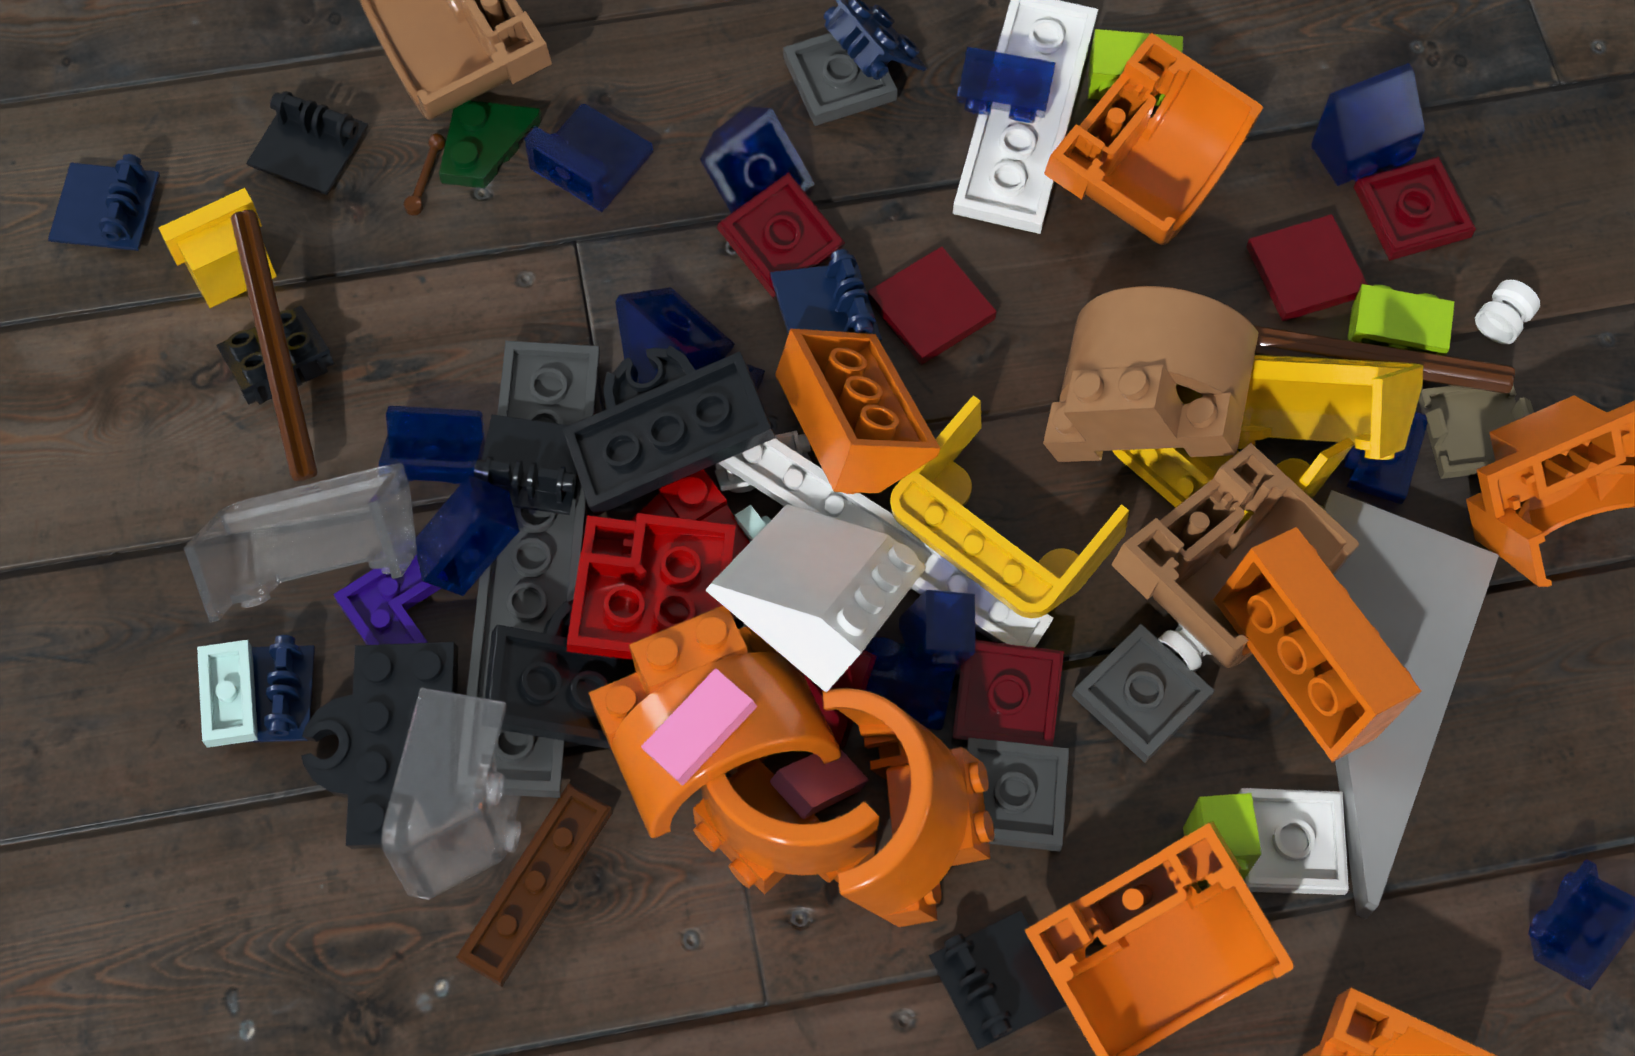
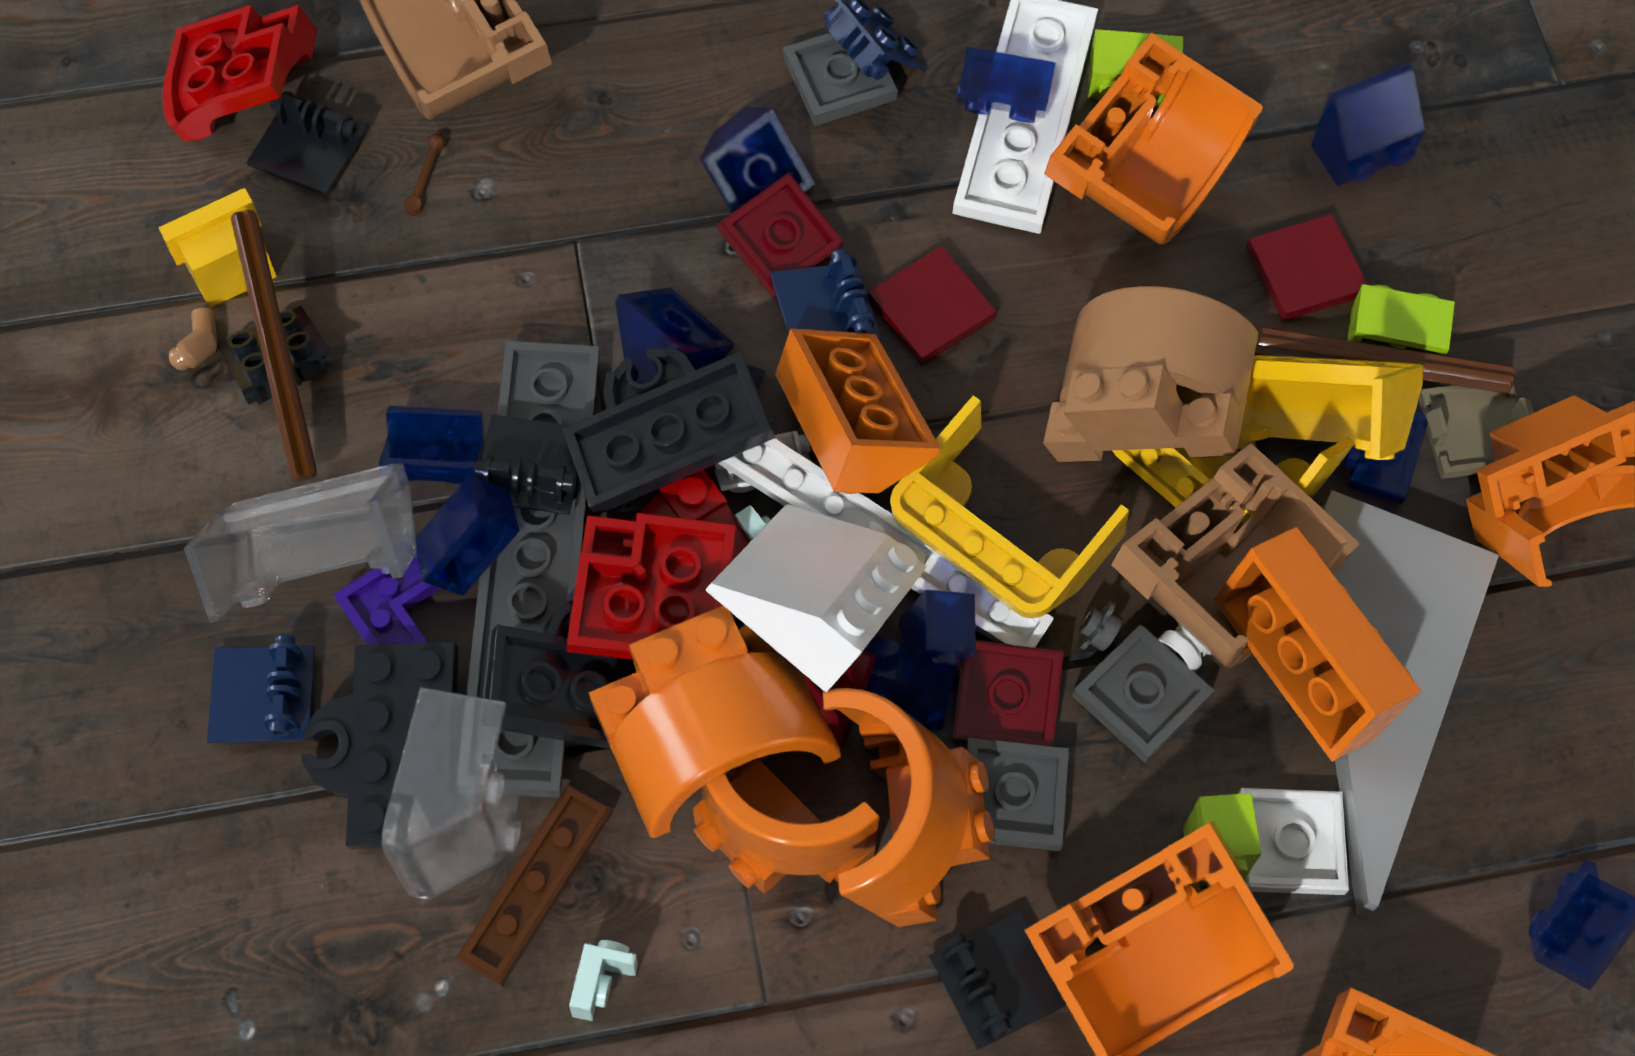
dark blue hinge [48,154,160,251] -> none
light aqua plate [197,640,258,748] -> none
dark green wing [439,101,542,188] -> none
clear blue bracket [524,104,653,212] -> none
bright pink tile [641,668,757,786] -> none
bright pink tile [769,750,869,819] -> none
dark red tile [1353,156,1476,261] -> none
white wheel [1475,280,1540,345] -> none
none -> red slope [162,5,318,141]
none -> medium nougat arm [169,307,218,371]
none -> light aqua bracket [569,940,638,1021]
none -> dark grey plate [1079,601,1123,651]

